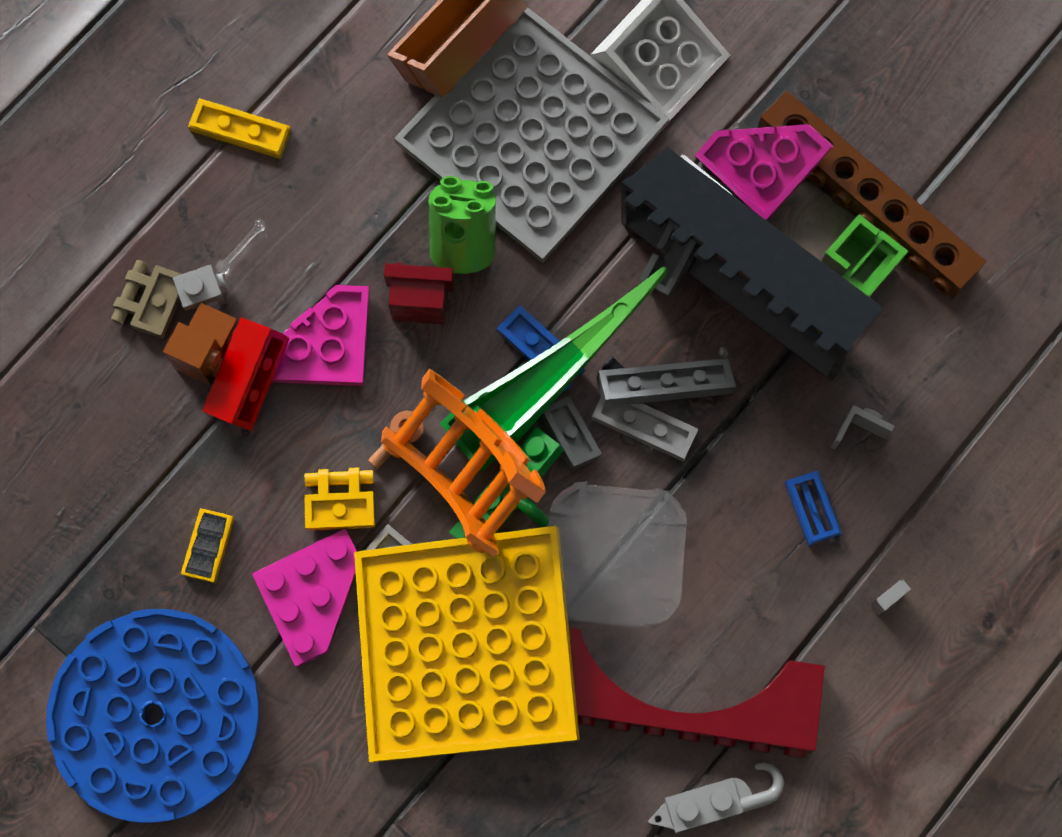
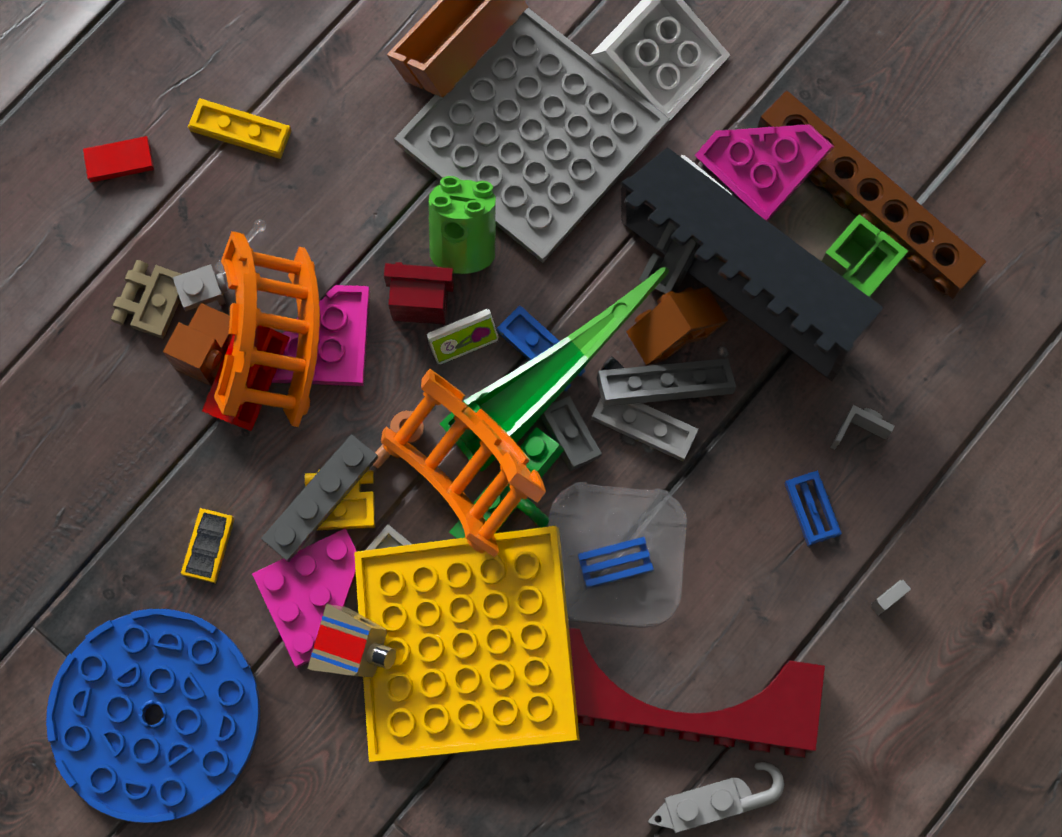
none -> red tile [83,136,154,183]
none -> orange fence [214,231,320,427]
none -> dark grey plate [261,434,378,562]
none -> torso [308,604,396,678]
none -> slope [427,309,498,364]
none -> blue tile [577,536,654,589]
none -> dark orange brick [626,287,728,365]

